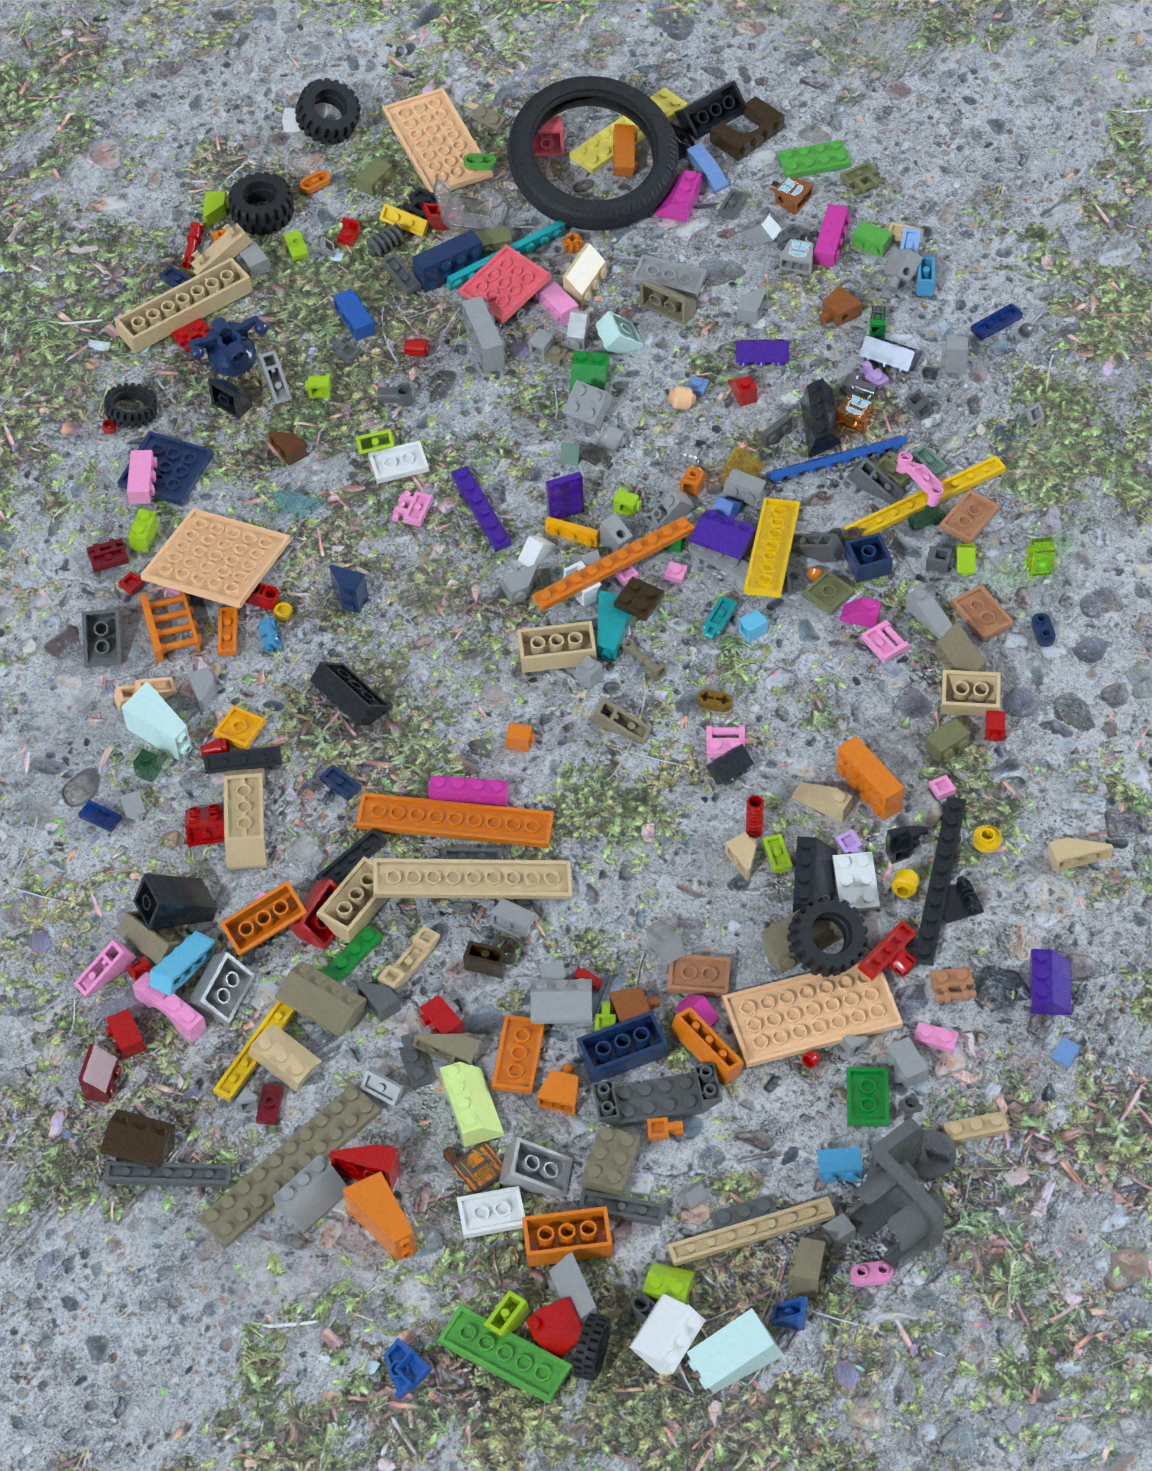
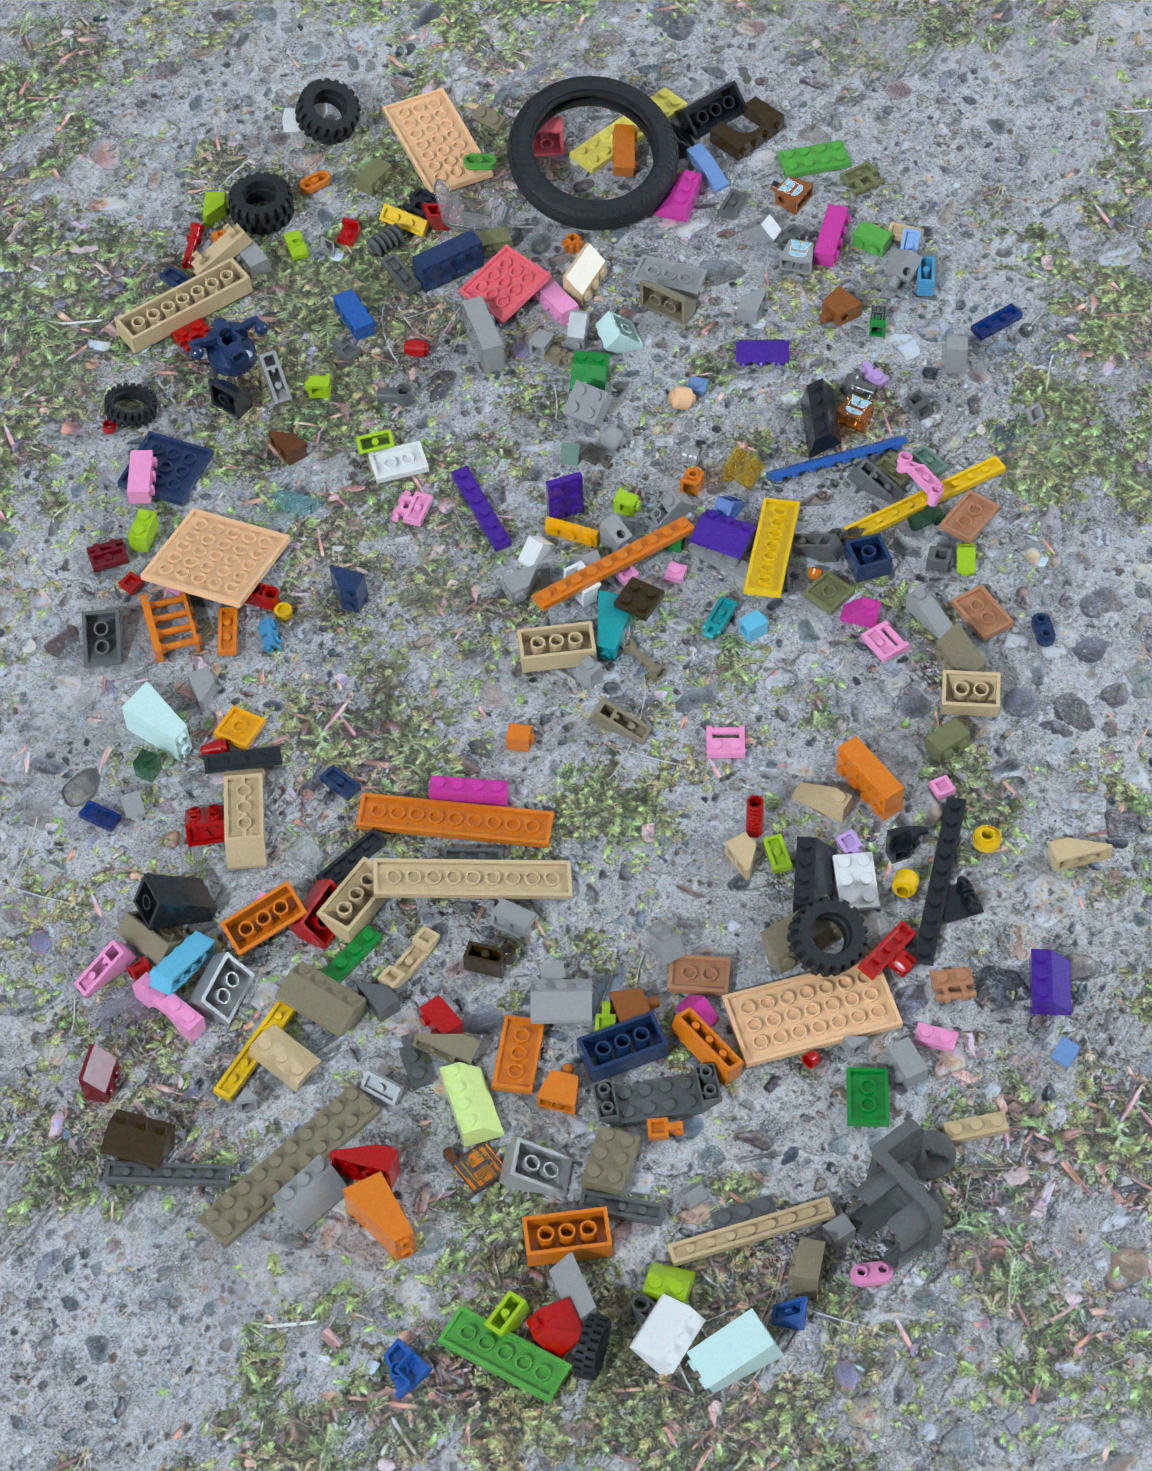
red brick [105,1008,146,1060] -> none
light nougat slope [114,677,177,711] -> none
dark red plate [256,1084,284,1126] -> none
black slope [310,662,392,726] -> none
teal plate [446,221,565,291] -> none
white plate [456,1186,525,1239] -> none
red cone [573,967,603,992] -> none
pearl gold beam [697,690,733,712] -> none
black brick [705,744,754,786] -> none
light grey brick [722,468,766,507] -> none
red slope [727,375,757,407] -> none
dark grey plate [761,414,792,448] -> none
dark azure brick [817,1147,862,1183] -> none
slope [859,335,923,374] -> none
dark grey plate [898,1095,923,1117] -> none
red brick [984,710,1006,742] -> none
clear neon green brick [1024,537,1055,576] -> none

